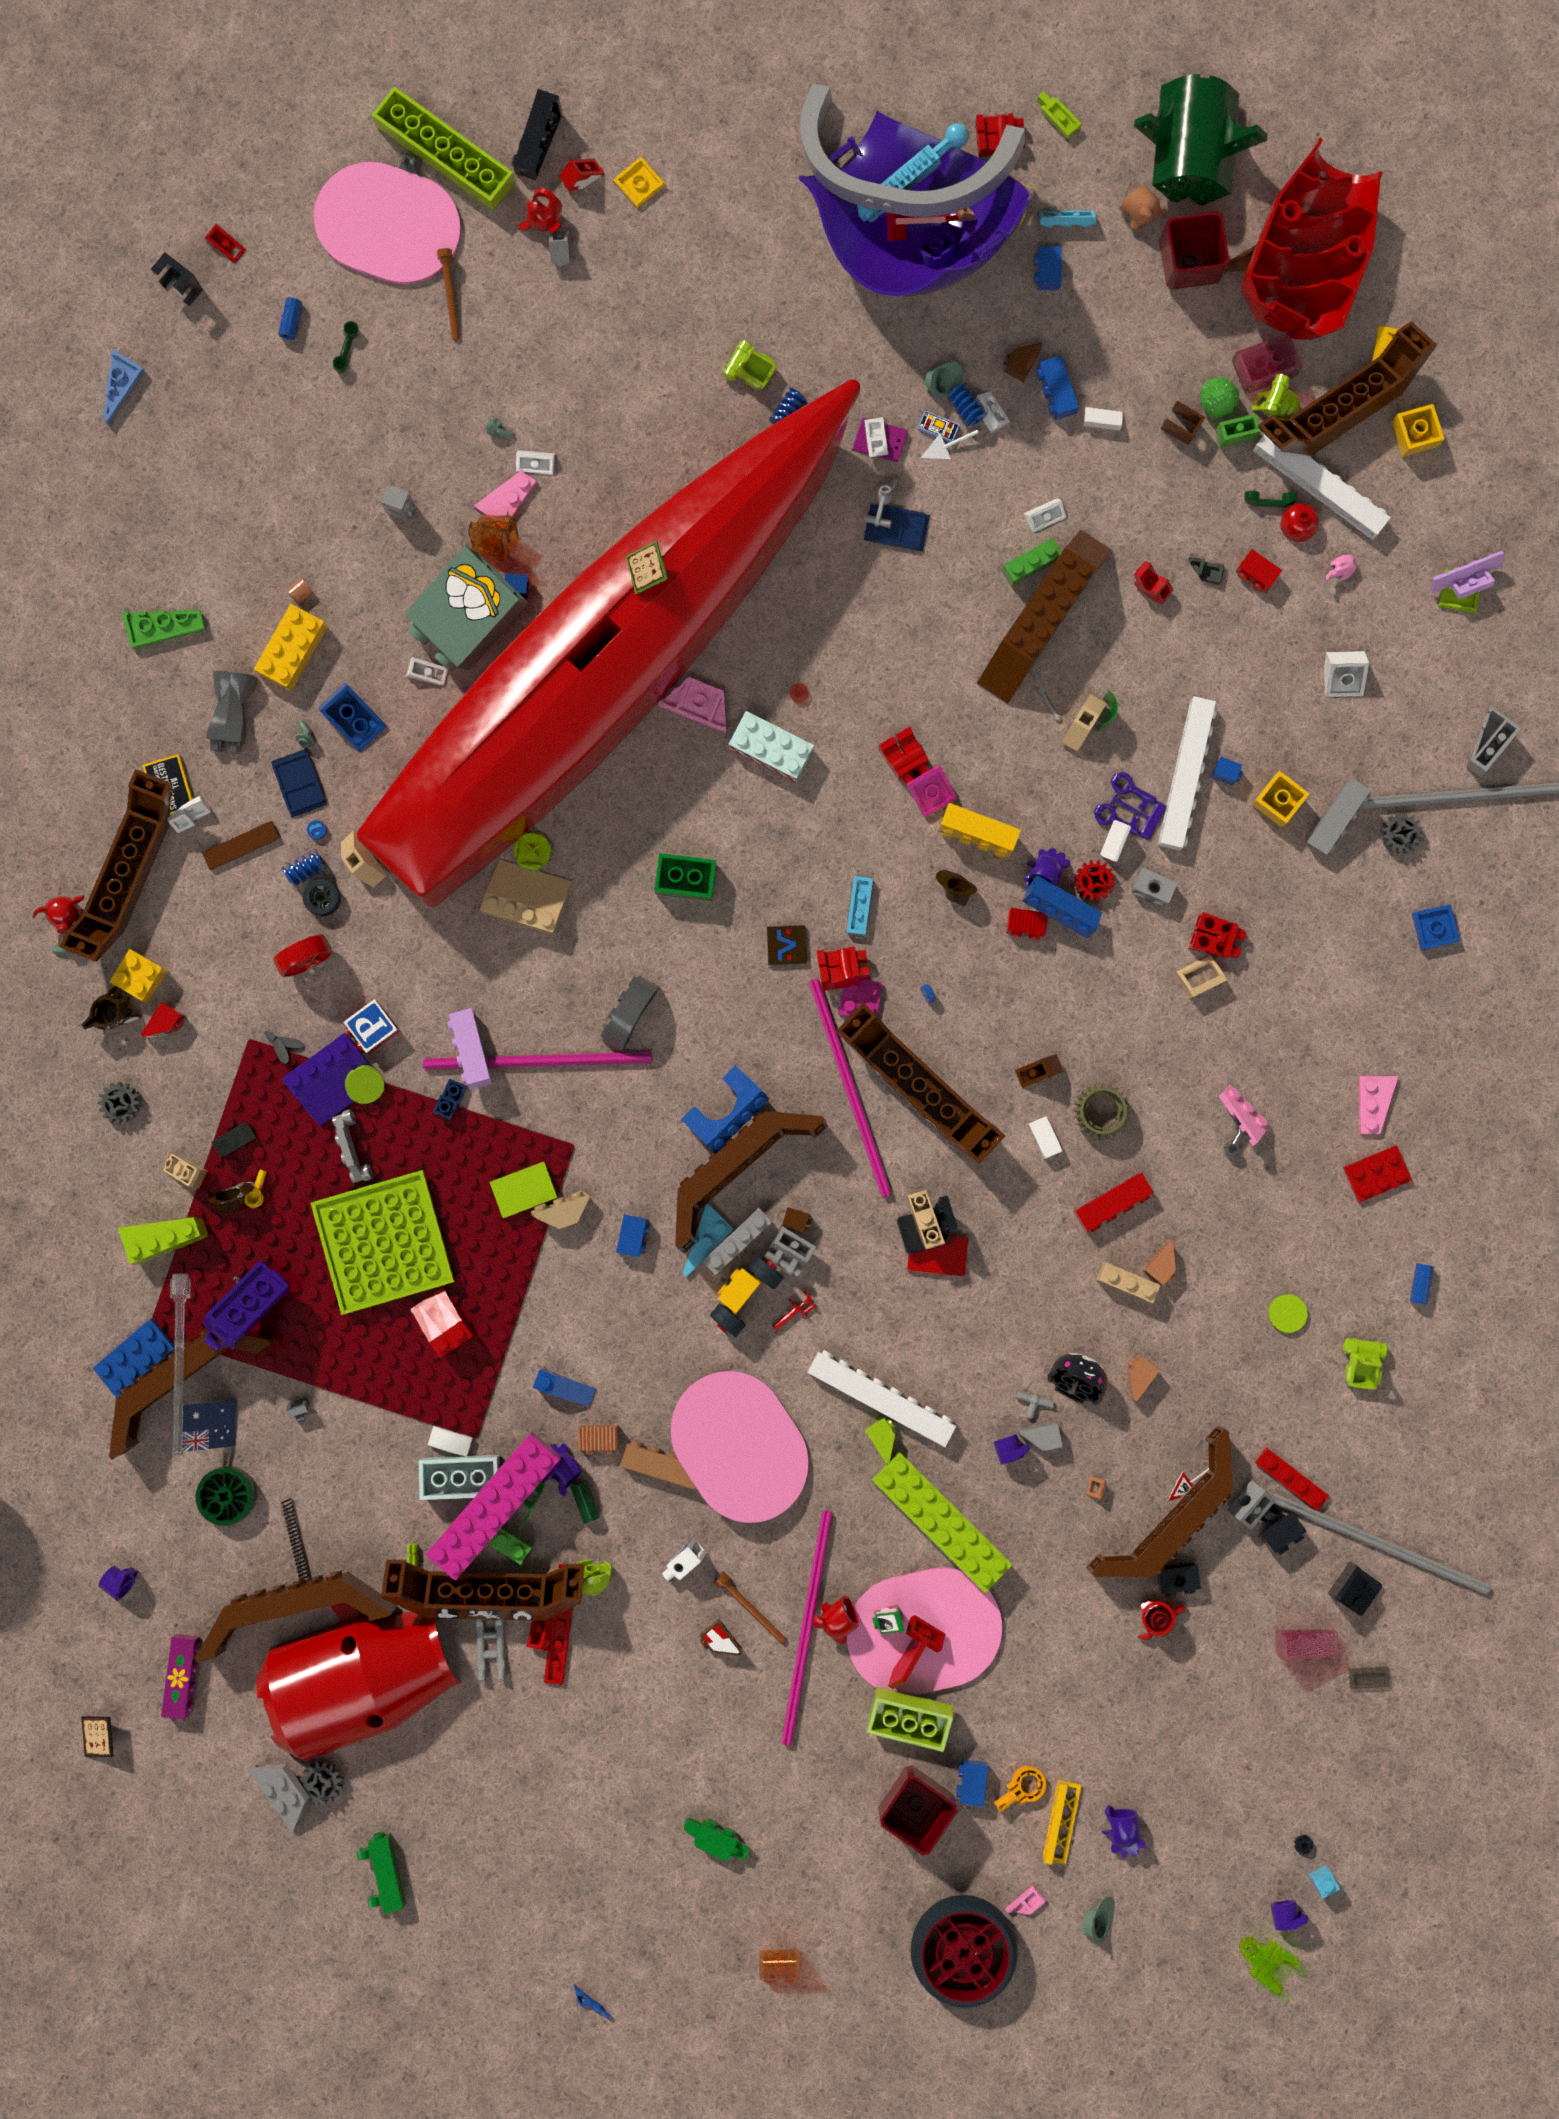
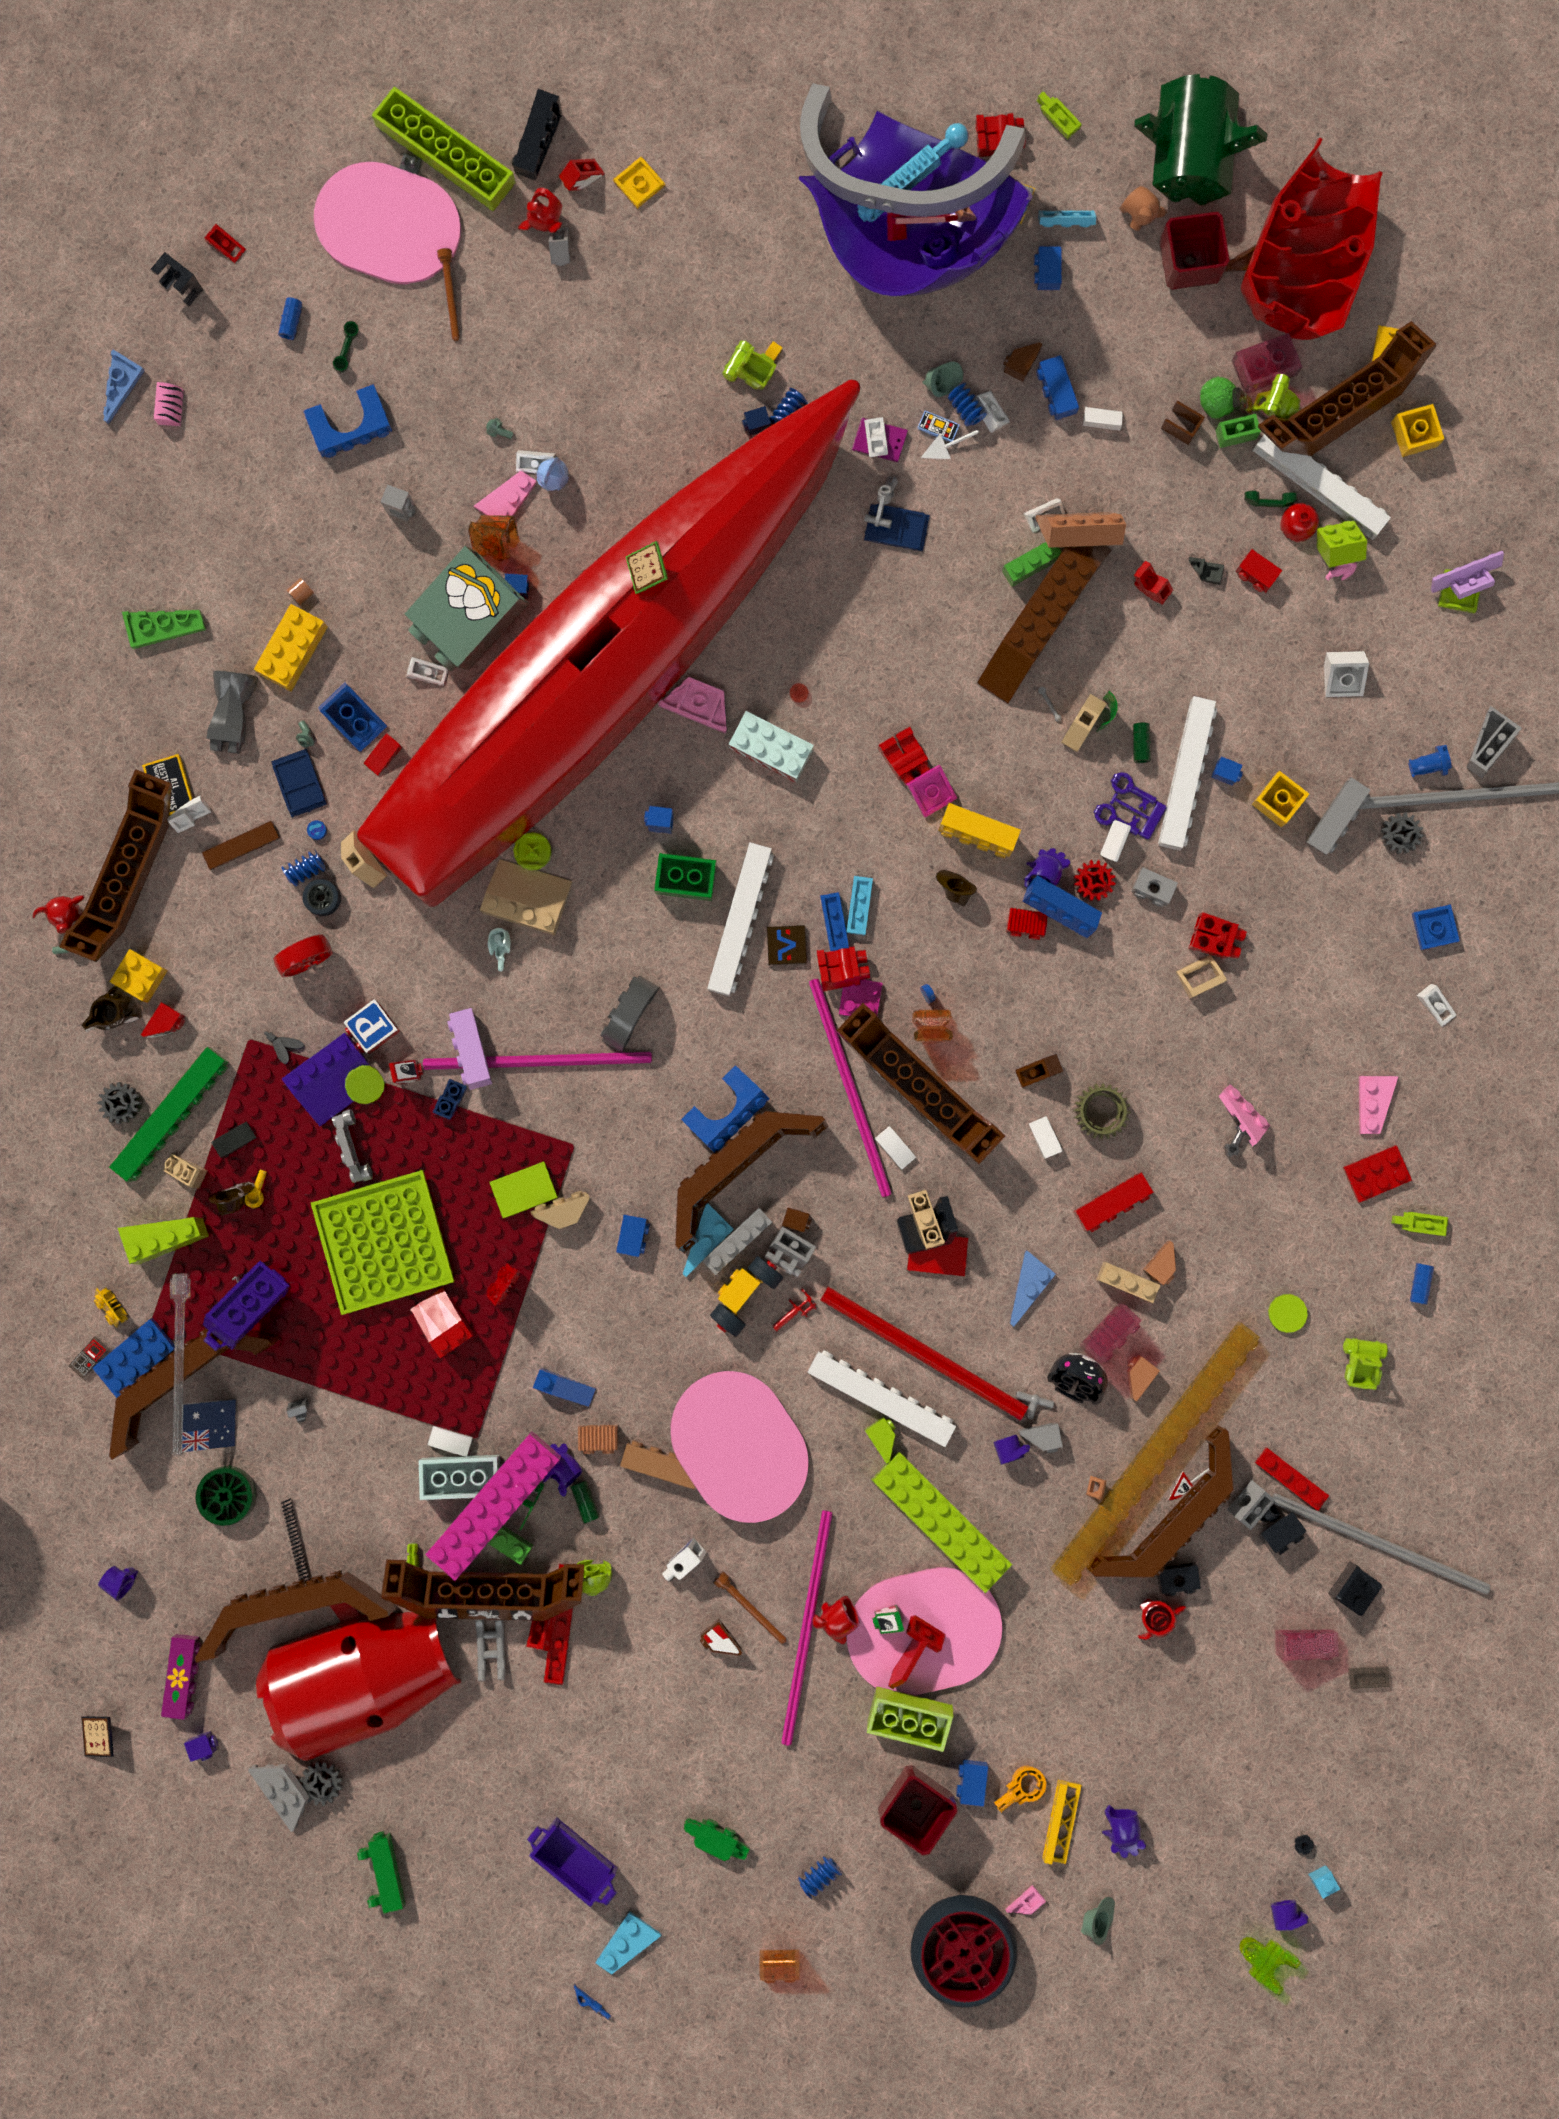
none -> clear smoke tile [69,1336,110,1379]
none -> yellow hinge [93,1287,128,1328]
none -> green brick [109,1047,229,1182]
none -> bright pink brick [154,382,184,426]
none -> dark purple brick [184,1731,218,1762]
none -> blue arch [303,384,392,458]
none -> red slope [363,733,403,776]
none -> slope [389,1060,424,1085]
none -> red hinge [486,1263,520,1306]
none -> light aqua piece [488,928,511,972]
none -> dark purple container [527,1817,618,1907]
none -> light blue helmet [536,457,569,491]
none -> medium azure wing [596,1911,662,1975]
none -> blue brick [644,806,674,834]
none -> white brick [707,842,774,997]
none -> dark blue brick [741,406,771,436]
none -> yellow piece [764,341,783,360]
none -> blue piece [798,1856,843,1900]
none -> blue plate [820,892,849,951]
none -> red axle [820,1286,1028,1421]
none -> white slope [875,1126,916,1170]
none -> clear orange piece [912,1010,953,1044]
none -> medium blue wing [1010,1250,1056,1327]
none -> nougat slope [1036,512,1126,548]
none -> clear yellow brick [1050,1322,1260,1586]
none -> clear pink brick [1080,1303,1142,1363]
none -> dark green axle [1132,722,1151,763]
none -> clear smoke tile [1232,387,1253,416]
none -> lime brick [1316,521,1367,568]
none -> lime hinge [1391,1212,1448,1236]
none -> blue piece [1408,745,1452,778]
none -> white slope [1416,984,1456,1027]

